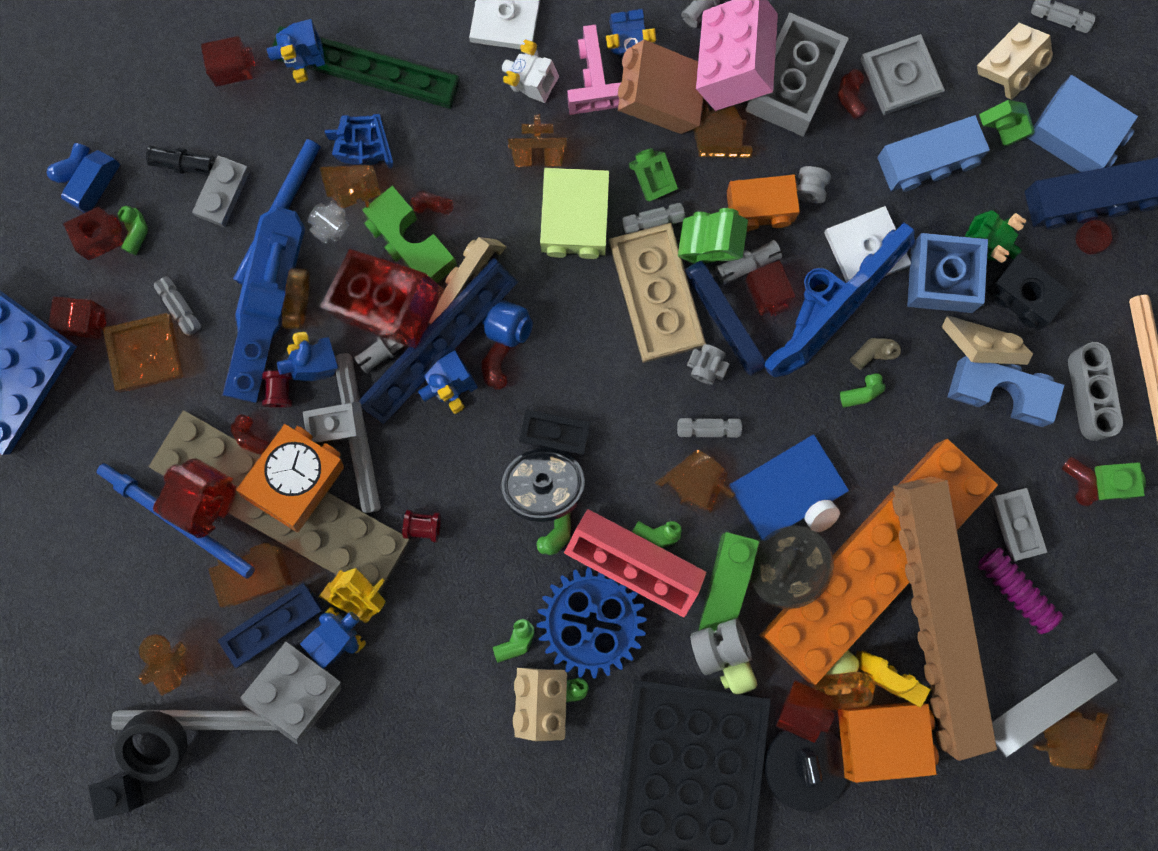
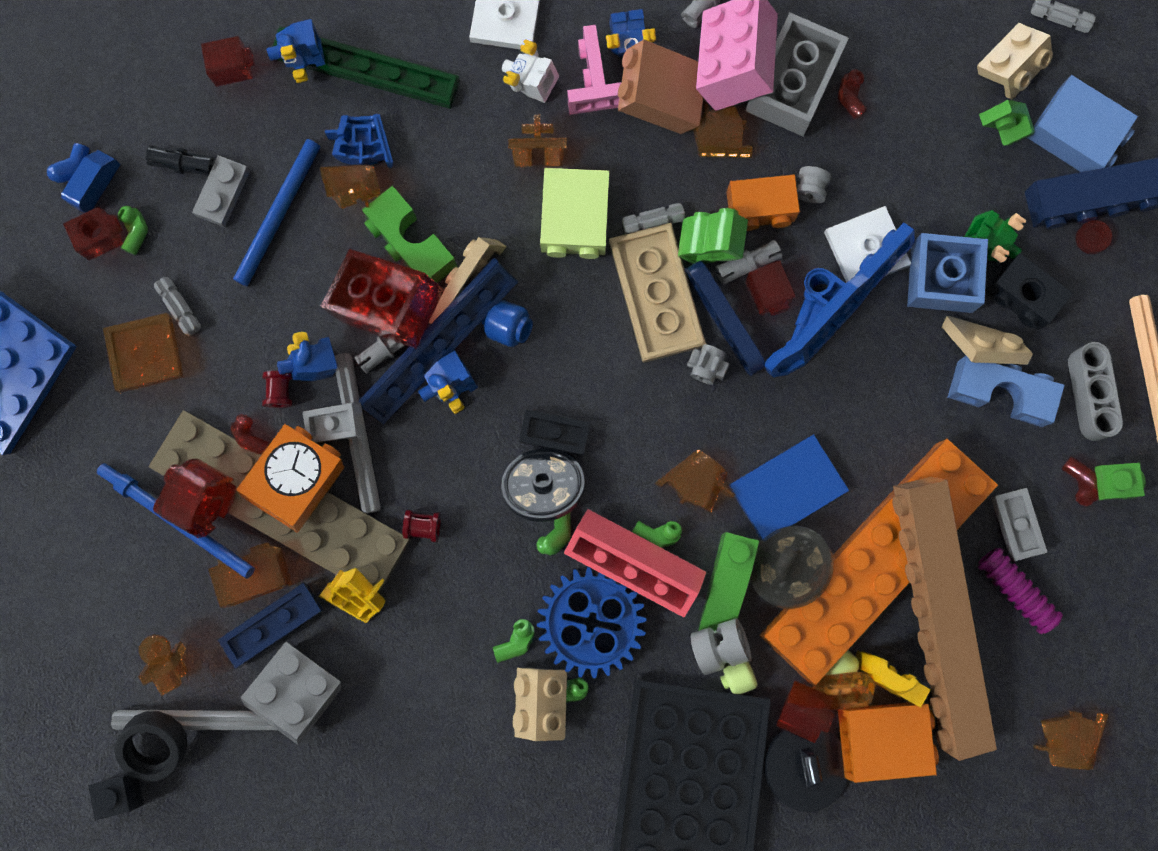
clear red brick [48,296,106,339] -> none
blue piece [222,206,305,403] -> none
clear orange beam [282,268,310,330] -> none
blue piece [300,607,366,669] -> none
clear gear [308,201,349,243] -> none
clear red arm [410,190,453,215] -> none
clear red arm [481,342,510,390] -> none
bright green bracket [629,148,678,202] -> none
light grey axle [677,418,742,438] -> none
white tile [805,500,840,532] -> none
bright green arm [840,373,885,408] -> none
dark tan arm [850,338,901,370] -> none
light grey plate [860,34,945,115] -> none
medium blue brick [877,115,990,192] -> none
light grey slope [992,653,1118,758] -> none

